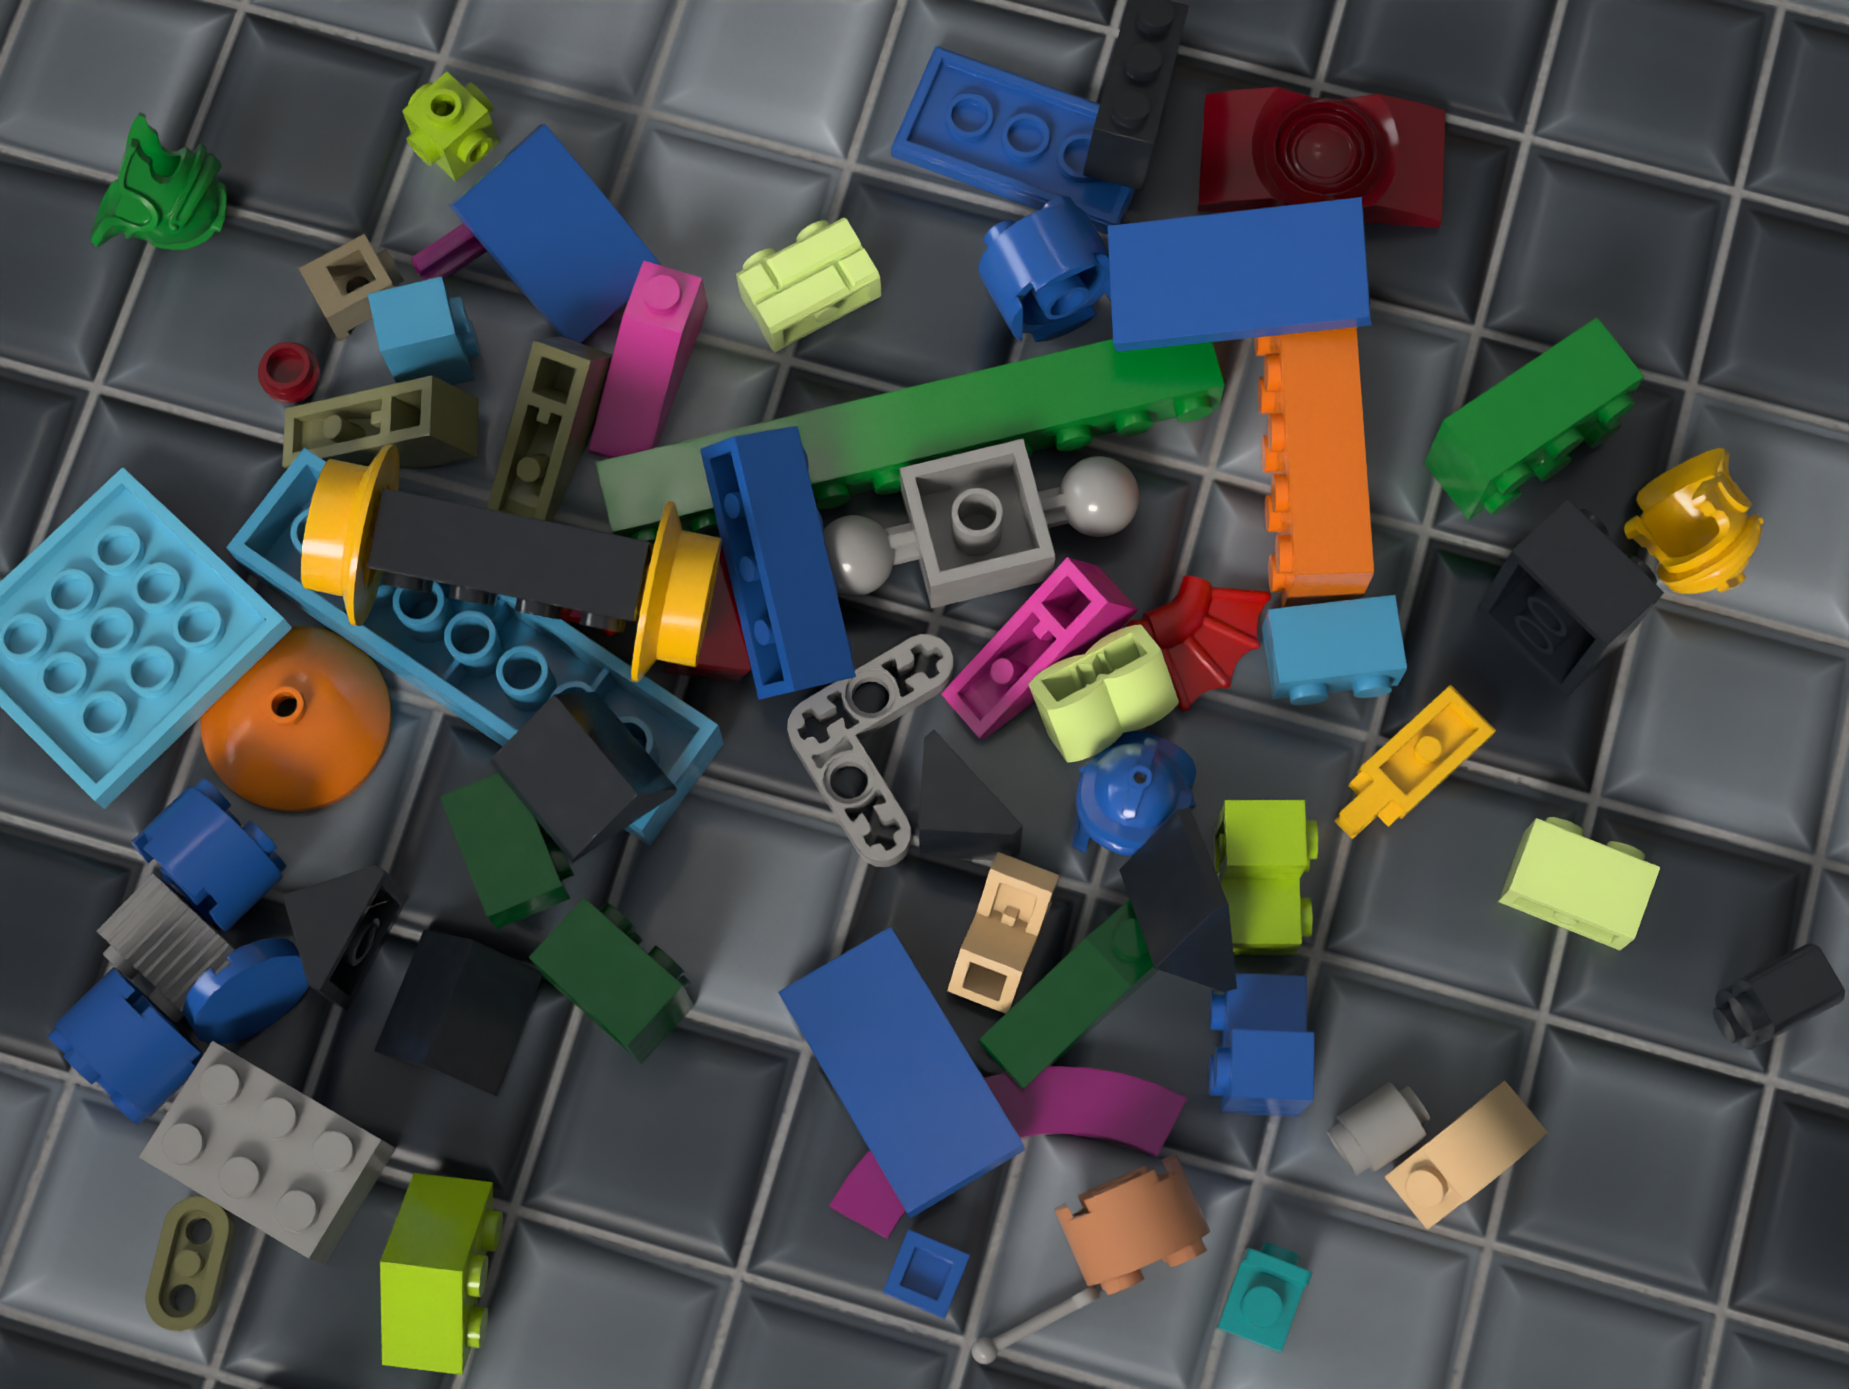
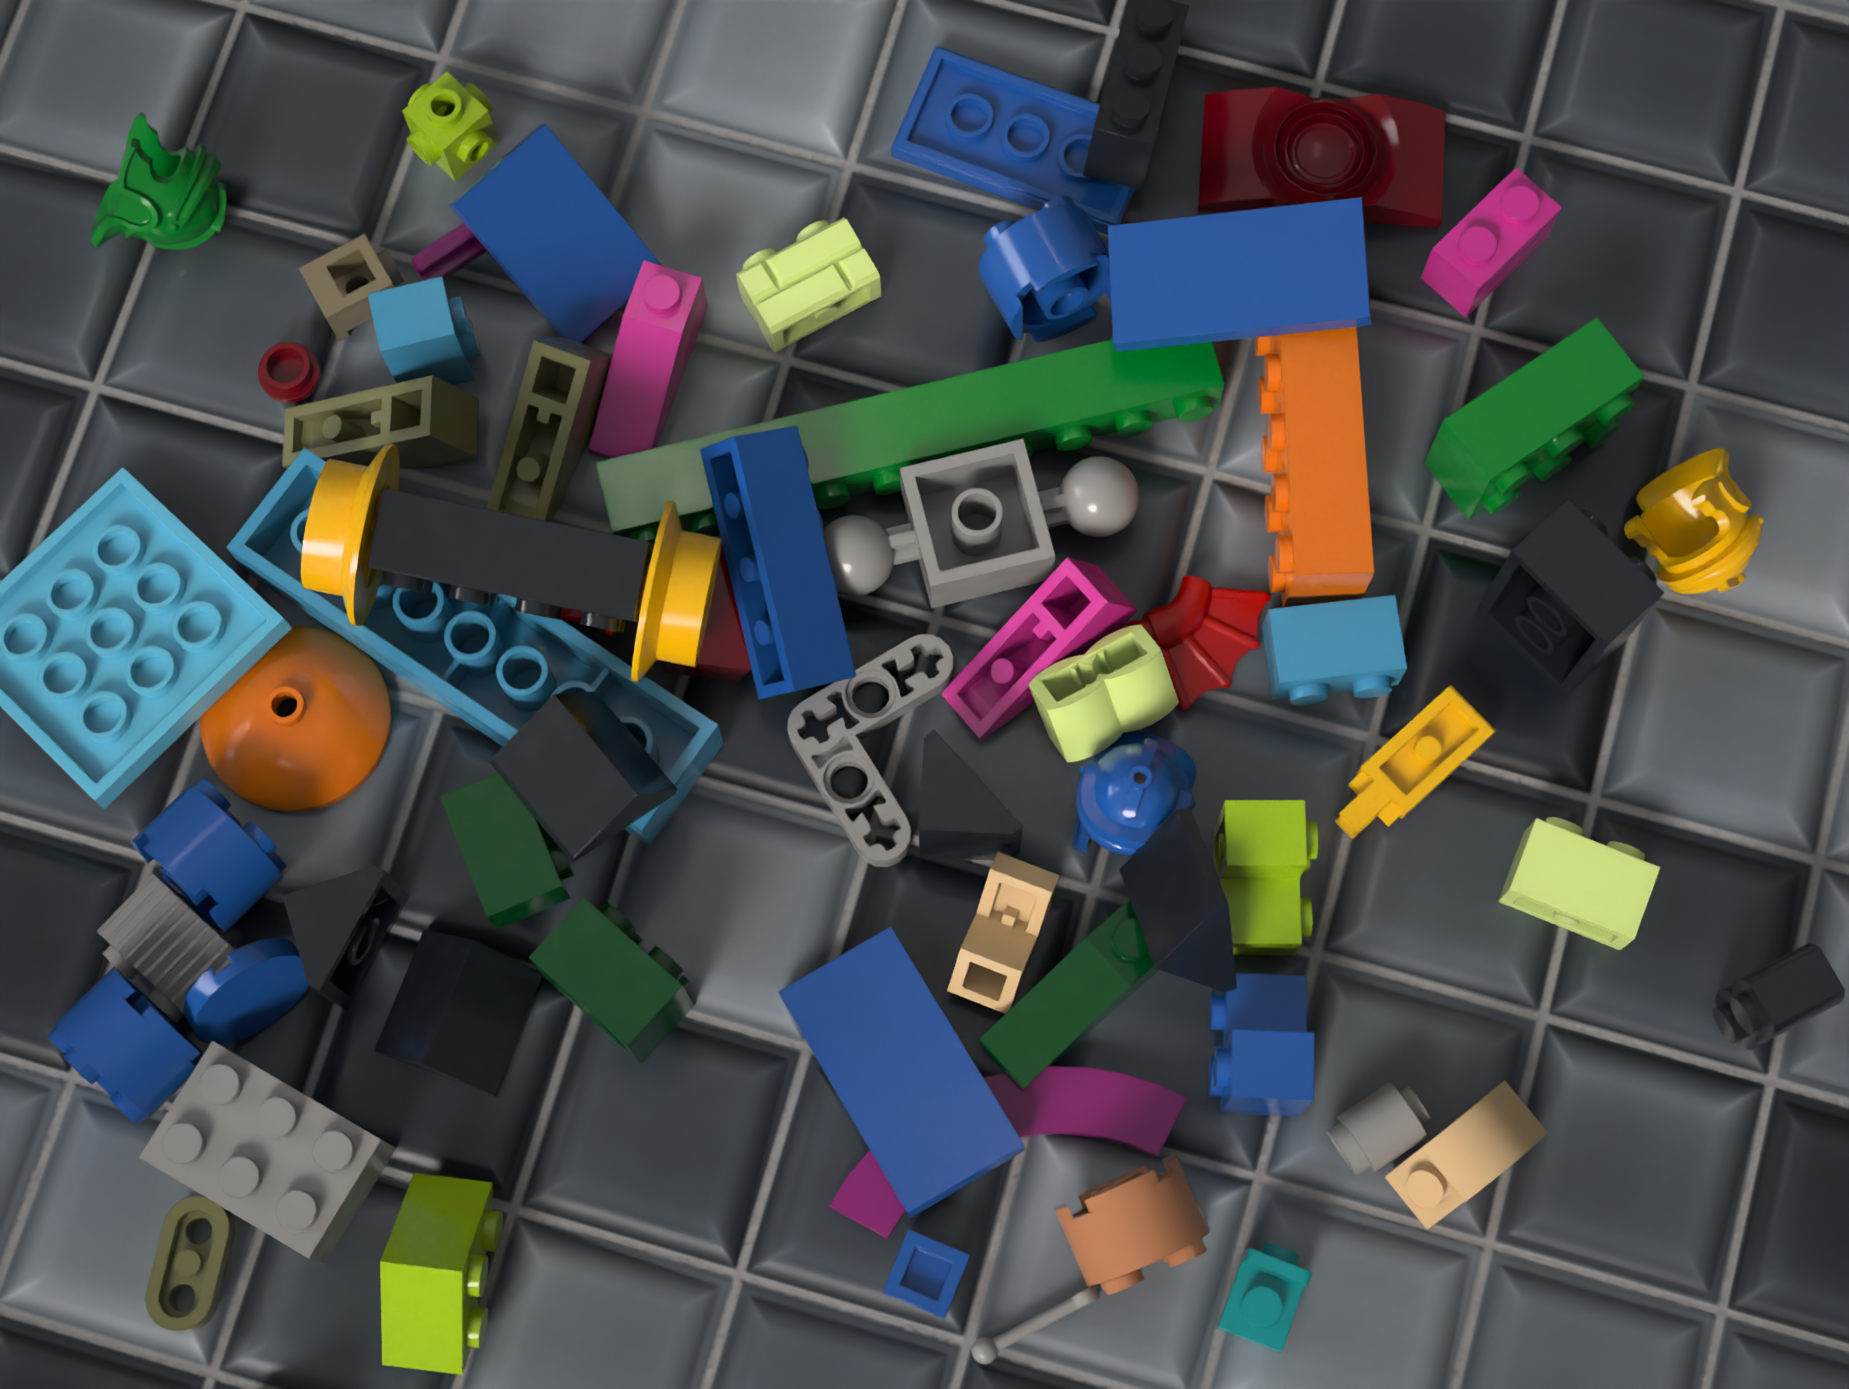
none -> dark pink brick [1421,168,1562,318]

